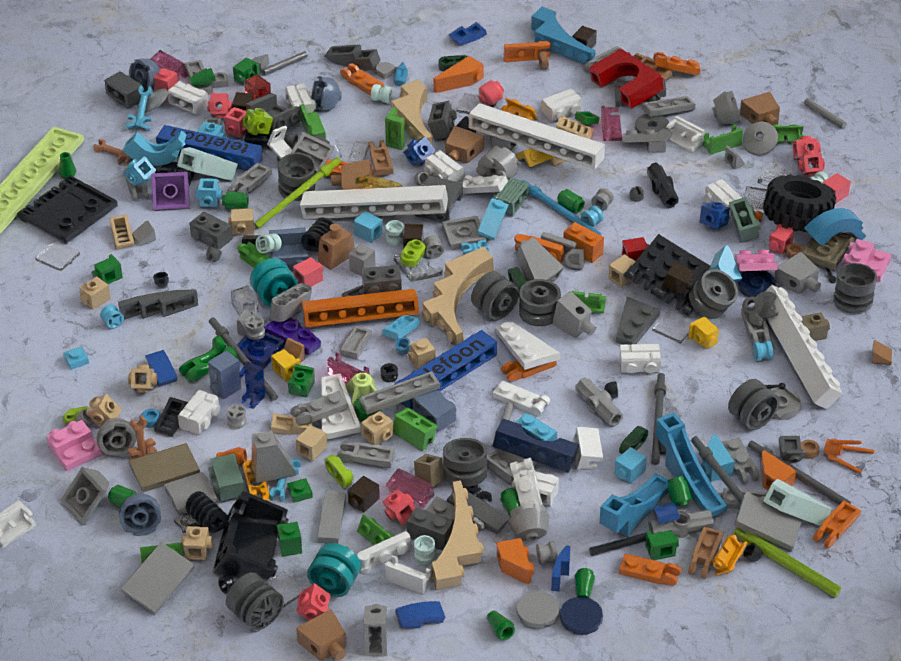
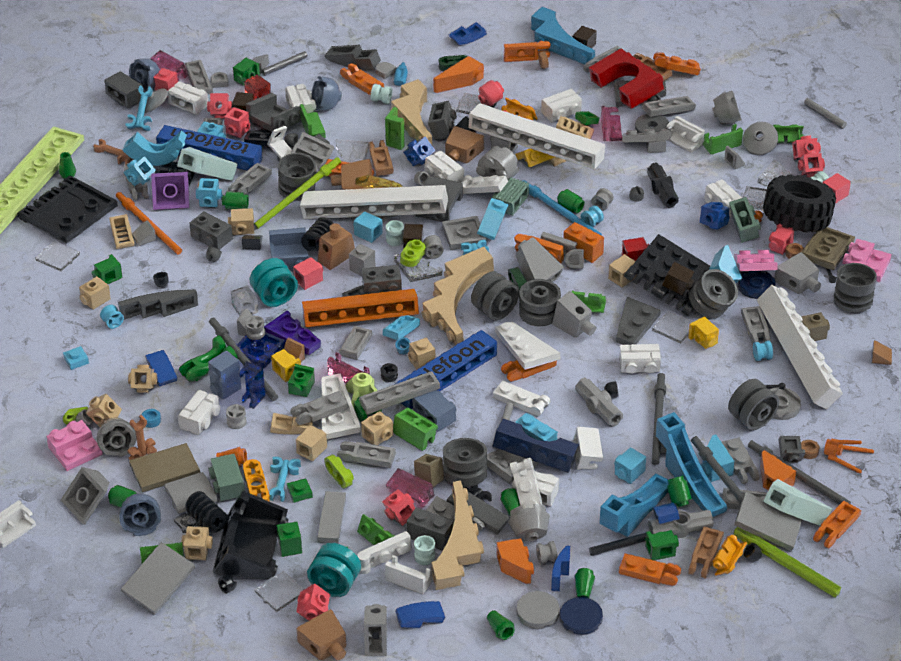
black slope [154,397,188,437] -> none
green cone [189,68,216,87] -> none
dark grey wheel [225,572,284,630] -> none
bright green hinge [237,242,271,268] -> none
lime brick [243,108,273,135] -> none
light grey slope [251,431,296,483] -> none
light aqua wheel [256,234,282,253] -> none
light grey beam [270,284,312,322] -> none
dark brown brick [348,475,380,513] -> none
dark green beam [619,426,649,454] -> none
medium nougat torso [740,91,780,125] -> none
dark grey plate [742,291,778,327] -> none
dark azure arch [804,208,866,246] -> none
none -> orange bar [116,192,182,255]

